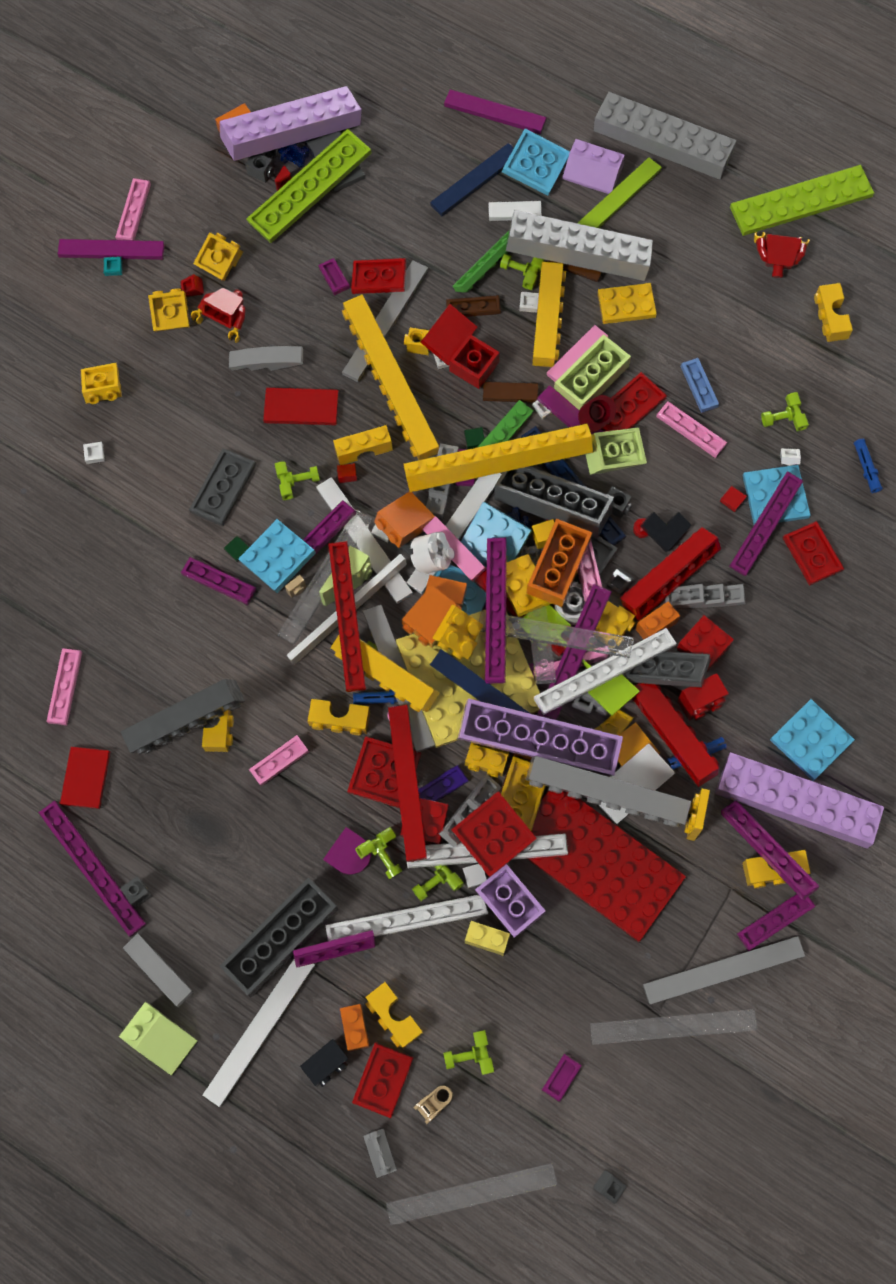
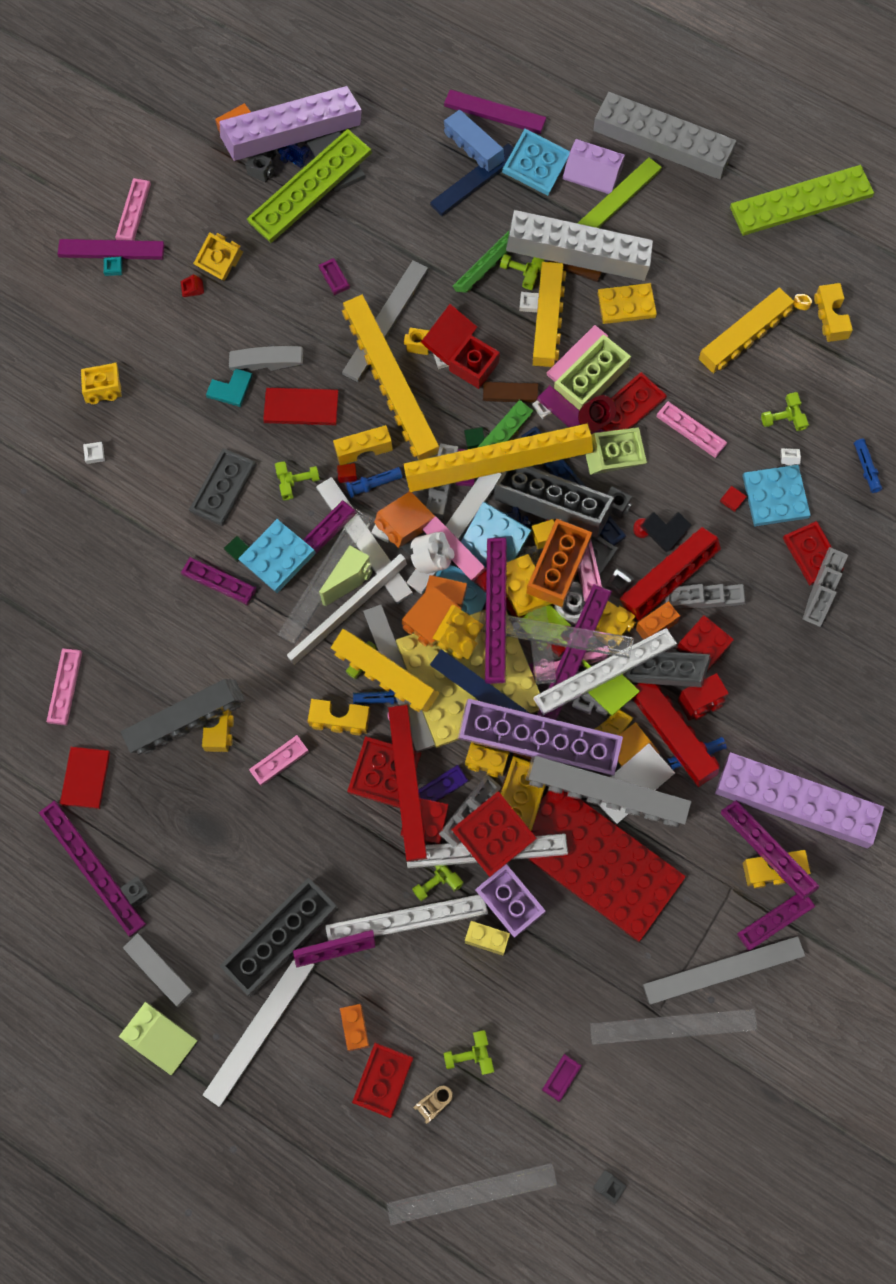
yellow plate [148,288,190,332] -> none
red torso [191,288,245,343] -> none
red slope [275,165,292,191] -> none
tan plate [285,575,306,598] -> none
black brick [300,1039,350,1087] -> none
magenta tile [323,827,371,875] -> none
red tile [328,541,366,692] -> none
red tile [351,258,406,294] -> none
lime bar [355,827,403,879] -> none
light grey hinge [363,1129,397,1178] -> none
yellow arch [366,982,423,1049] -> none
reddish brown tile [446,295,501,317] -> none
white tile [463,864,487,888] -> none
white tile [489,201,541,221] -> none
medium blue plate [680,358,719,413] -> none
yellow plate [684,788,710,841] -> none
magenta tile [729,471,803,576] -> none
red torso [754,232,810,278] -> none
medium azure plate [770,699,855,781] -> none
none -> teal tile [206,369,253,407]
none -> blue pin [346,467,403,498]
none -> medium blue brick [444,110,505,172]
none -> yellow brick [699,287,795,374]
none -> yellow tile [793,294,812,310]
none -> light grey slope [803,547,848,627]

